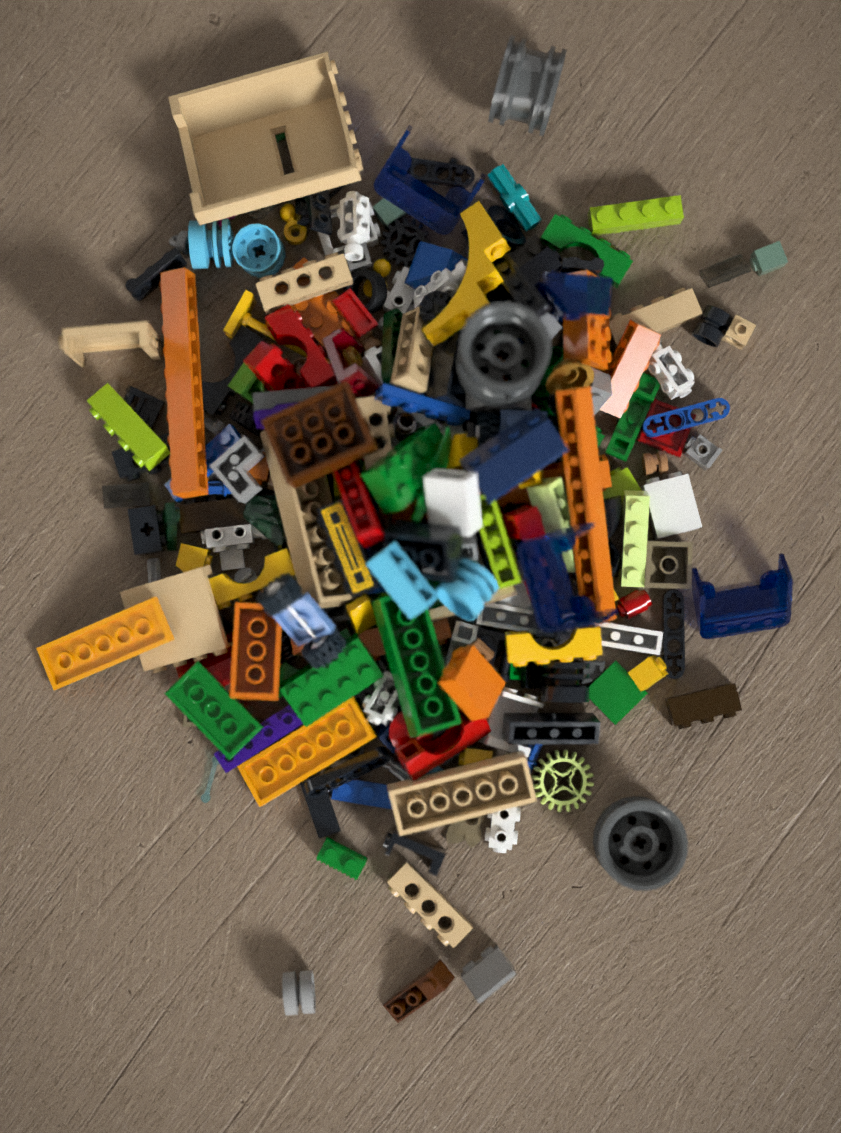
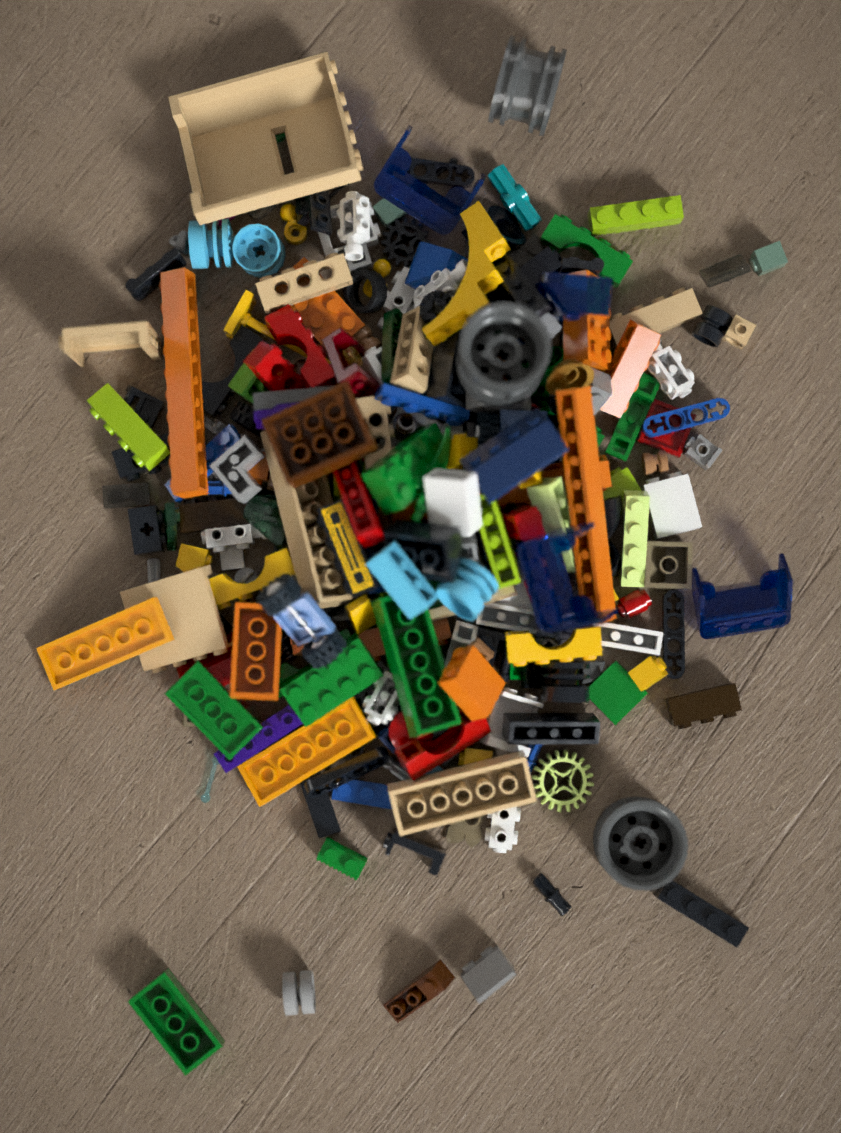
red tile [331,288,378,339] -> none
tan brick [387,860,473,948] -> none
none -> green brick [128,968,225,1076]
none -> black axle [533,874,572,916]
none -> black arch [654,880,749,948]

